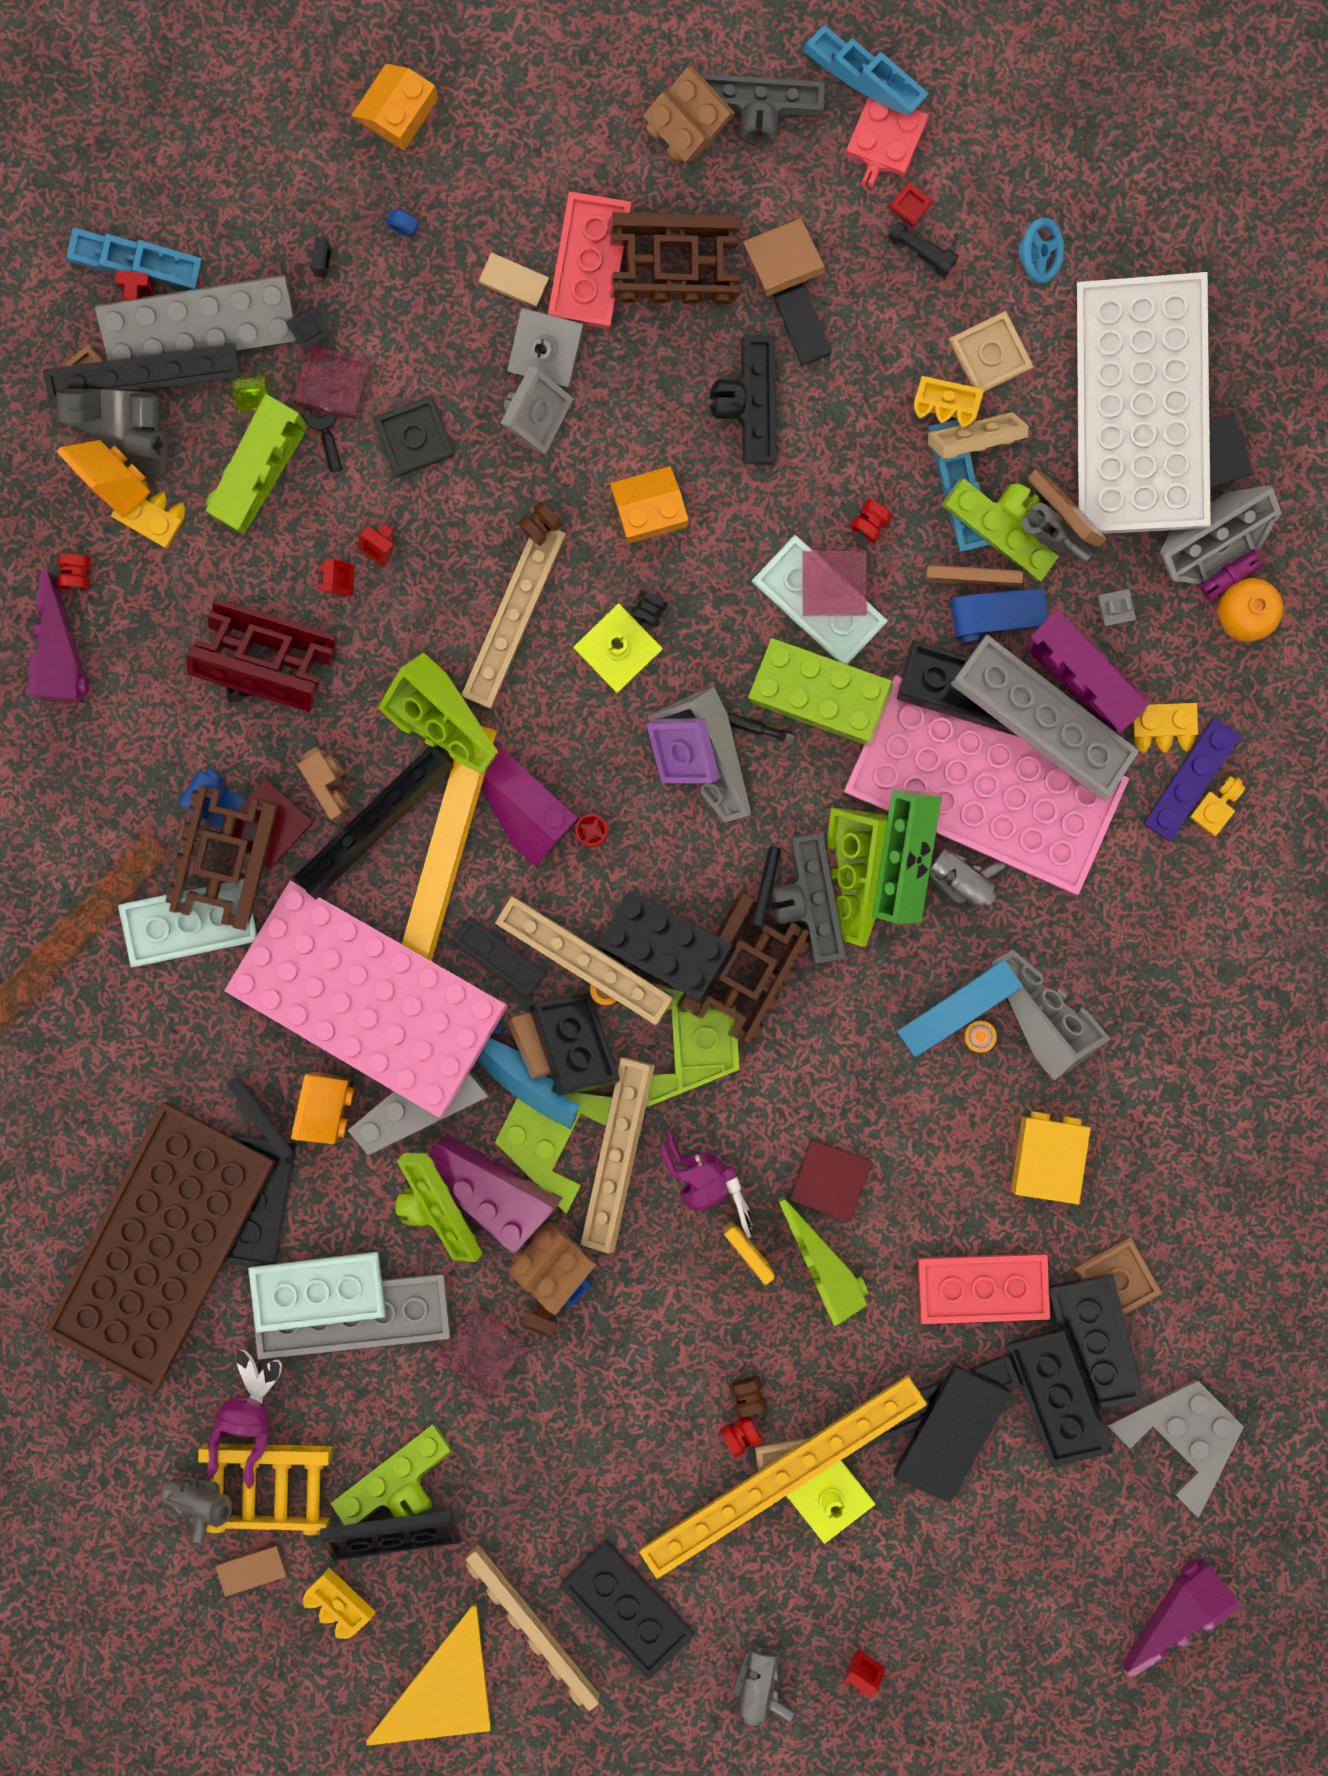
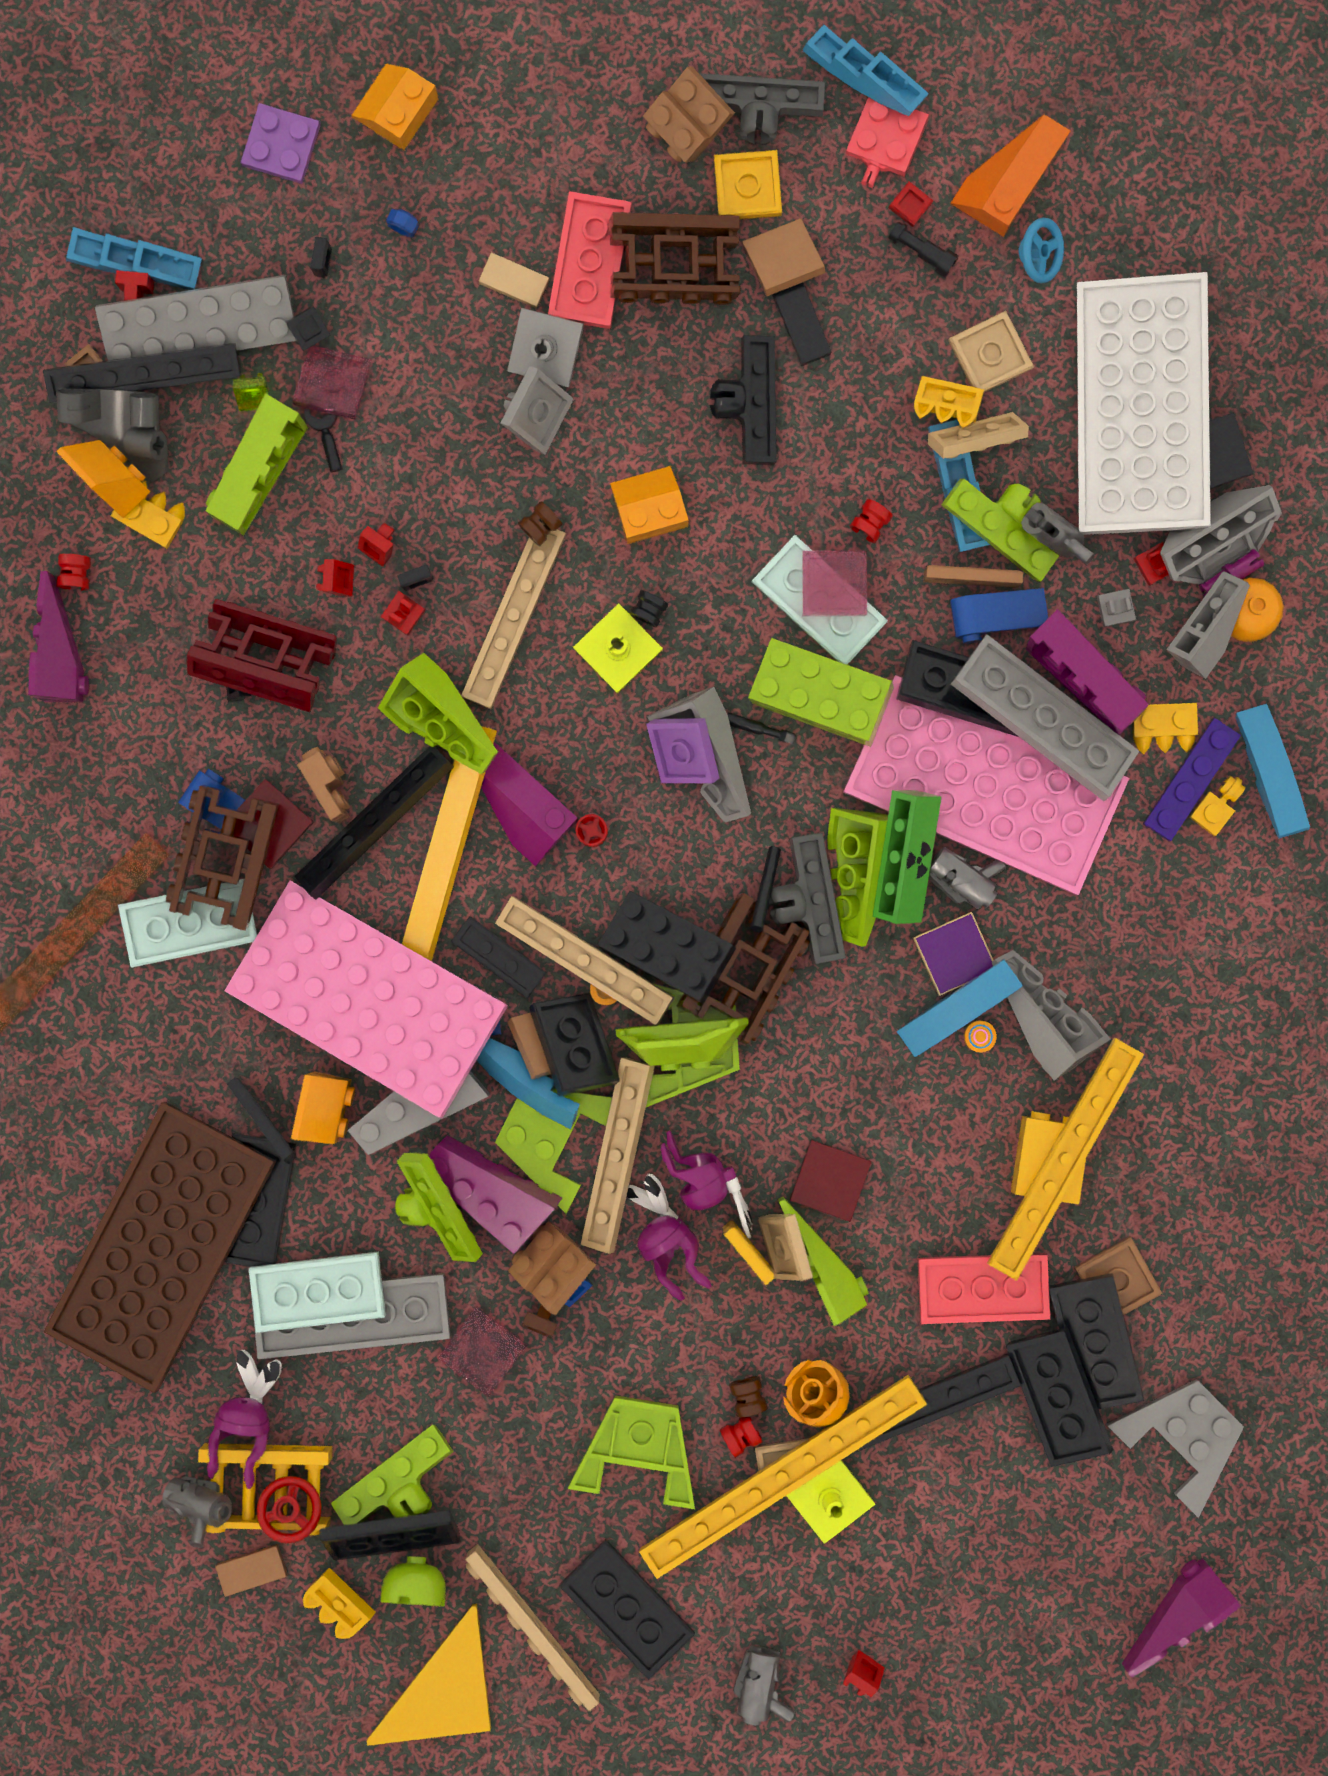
pearl dark grey tile [373,395,455,478] -> none
black tile [893,1364,1012,1503] -> none
medium nougat tile [1028,469,1107,547] -> none
none -> medium lavender plate [241,103,321,184]
none -> red piece [257,1476,322,1543]
none -> lime cylinder [380,1556,446,1606]
none -> red tile [381,591,426,636]
none -> black tile [397,564,434,591]
none -> lime wing [568,1395,695,1509]
none -> lime wedge [616,1017,749,1071]
none -> magenta hair [627,1174,712,1301]
none -> yellow plate [714,150,782,219]
none -> tan tile [758,1214,813,1281]
none -> light orange cylinder [784,1360,850,1427]
none -> dark purple tile [913,912,994,996]
none -> orange wedge [950,114,1071,237]
none -> yellow tile [987,1038,1144,1281]
none -> red tile [1133,542,1169,586]
none -> light grey slope [1166,571,1250,679]
none -> dark azure slope [1235,704,1310,839]

